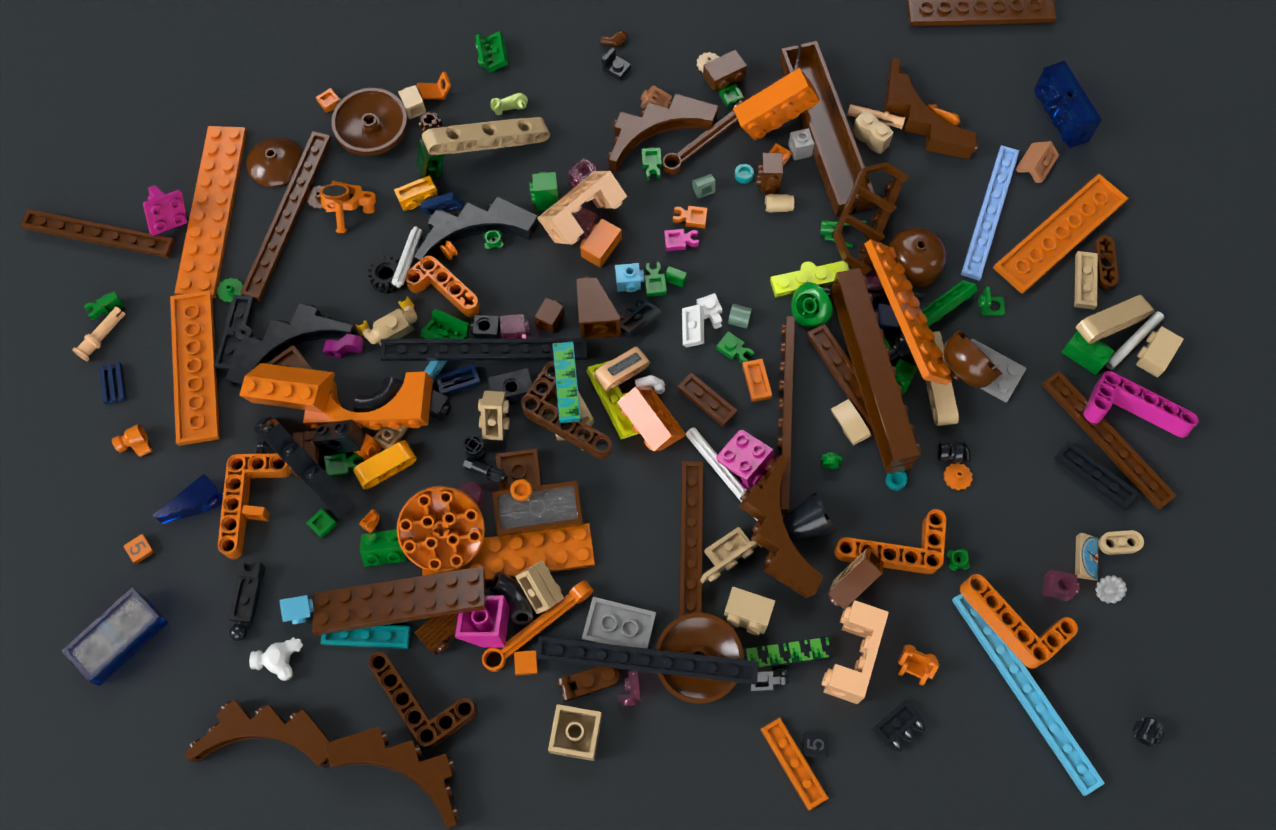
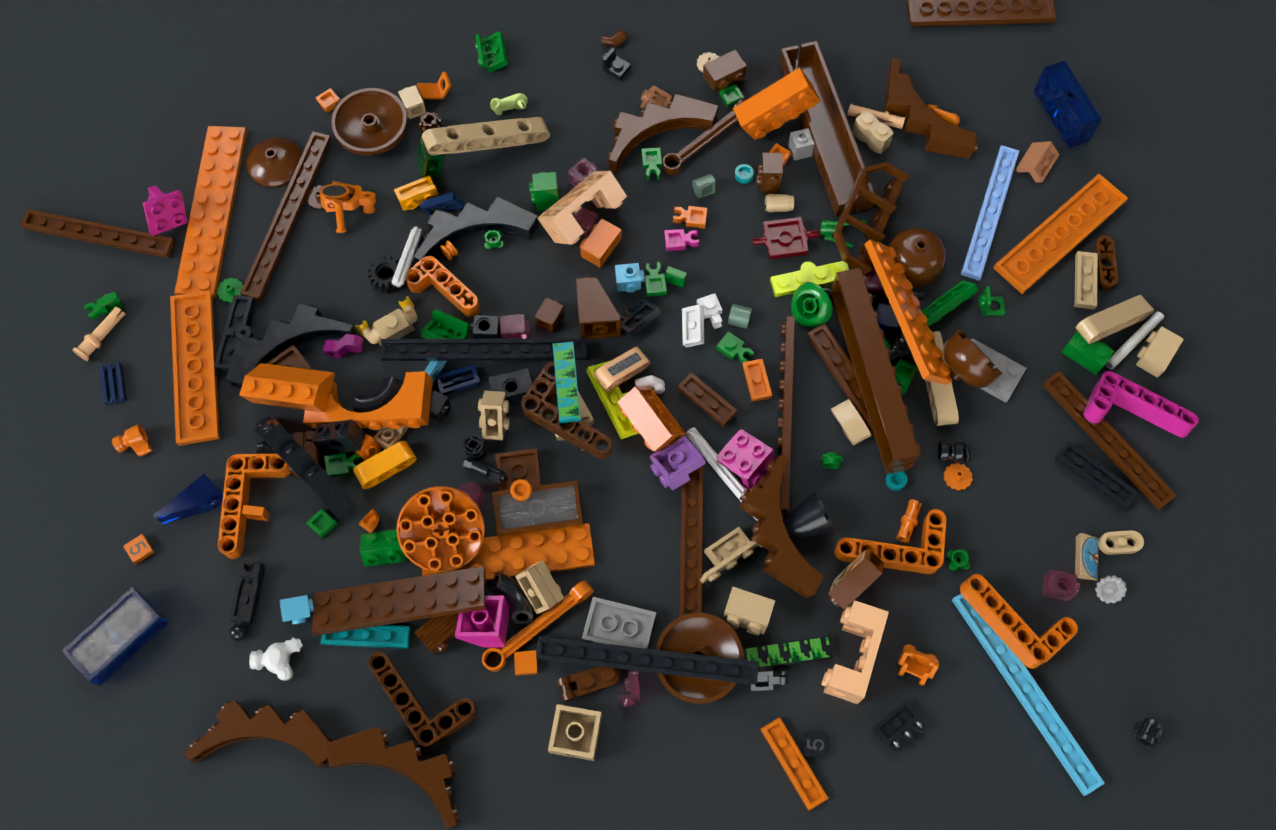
none -> medium lavender plate [649,436,706,491]
none -> dark red plate [752,217,819,259]
none -> orange pin [896,499,922,543]

